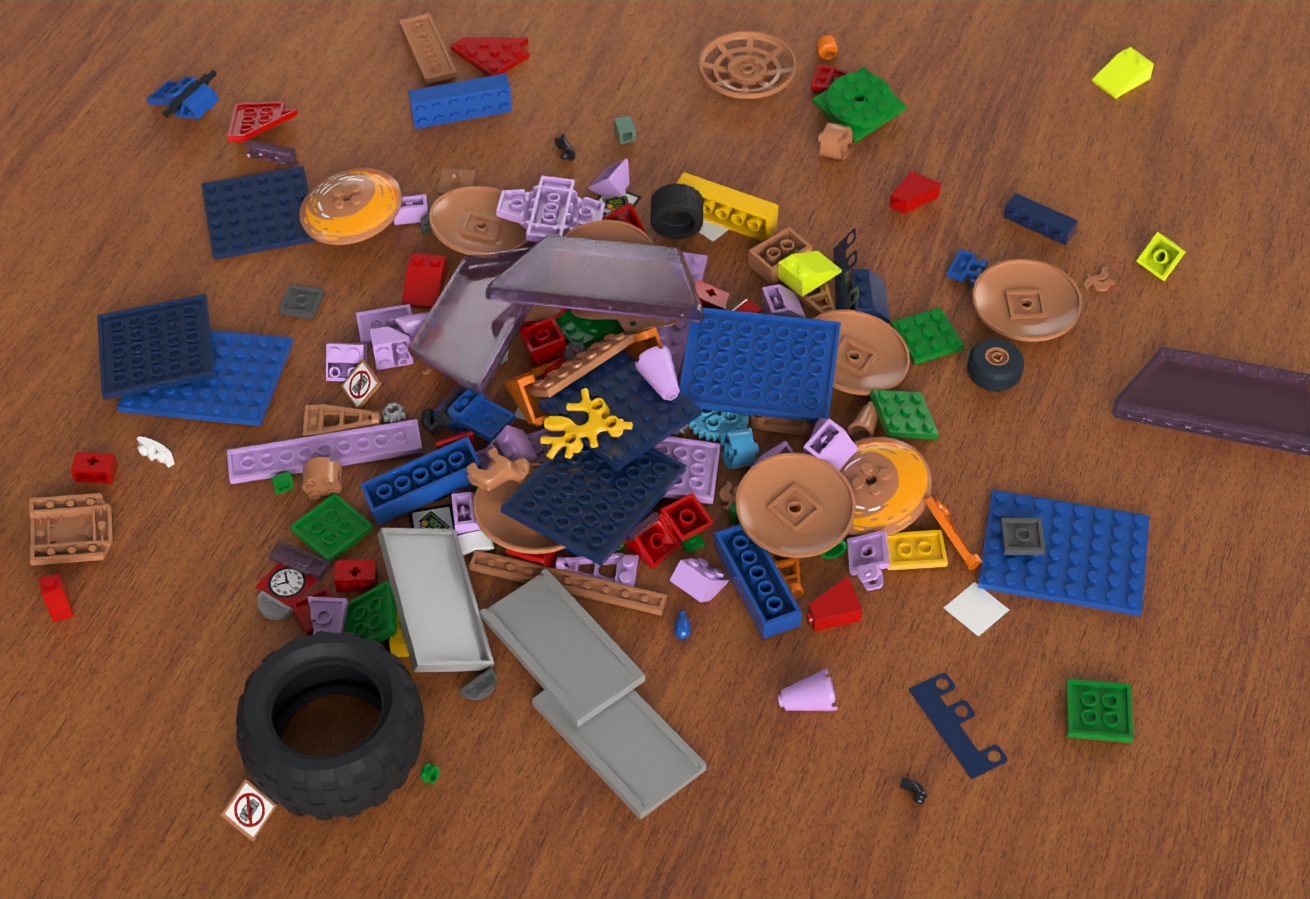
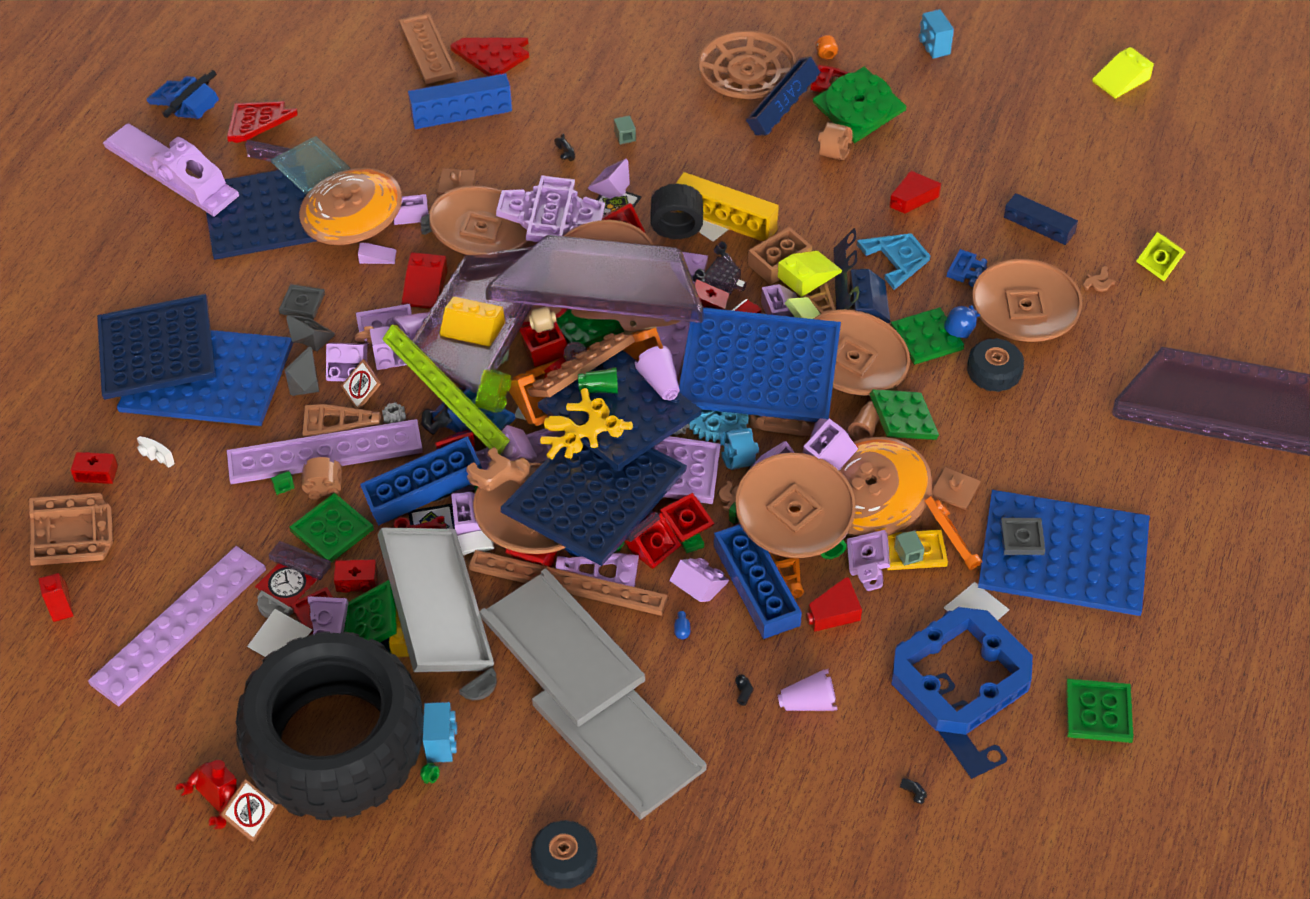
none -> lavender plate [88,546,266,707]
none -> lavender piece [103,123,239,216]
none -> red torso [176,760,237,829]
none -> white sticker [247,609,312,657]
none -> clear light blue piece [271,136,351,194]
none -> dark grey slope [285,347,319,396]
none -> dark grey slope [286,315,335,352]
none -> nougat piece [355,326,374,344]
none -> lavender slope [358,243,397,264]
none -> lime plate [382,324,510,454]
none -> red brick [394,516,447,529]
none -> dark azure brick [423,702,457,763]
none -> yellow slope [440,296,506,347]
none -> clear neon green brick [475,369,511,413]
none -> tan head [529,307,557,333]
none -> black wheel [531,820,598,889]
none -> green plant [578,367,618,394]
none -> torso [692,241,747,296]
none -> black arm [735,674,753,706]
none -> dark blue brick [746,56,820,136]
none -> yellowish green tile [785,297,820,319]
none -> dark azure wing [857,233,930,290]
none -> blue panel [892,607,1033,735]
none -> sand green brick [894,530,925,566]
none -> dark azure brick [919,9,954,58]
none -> nougat piece [931,467,981,510]
none -> blue helmet [944,305,980,338]

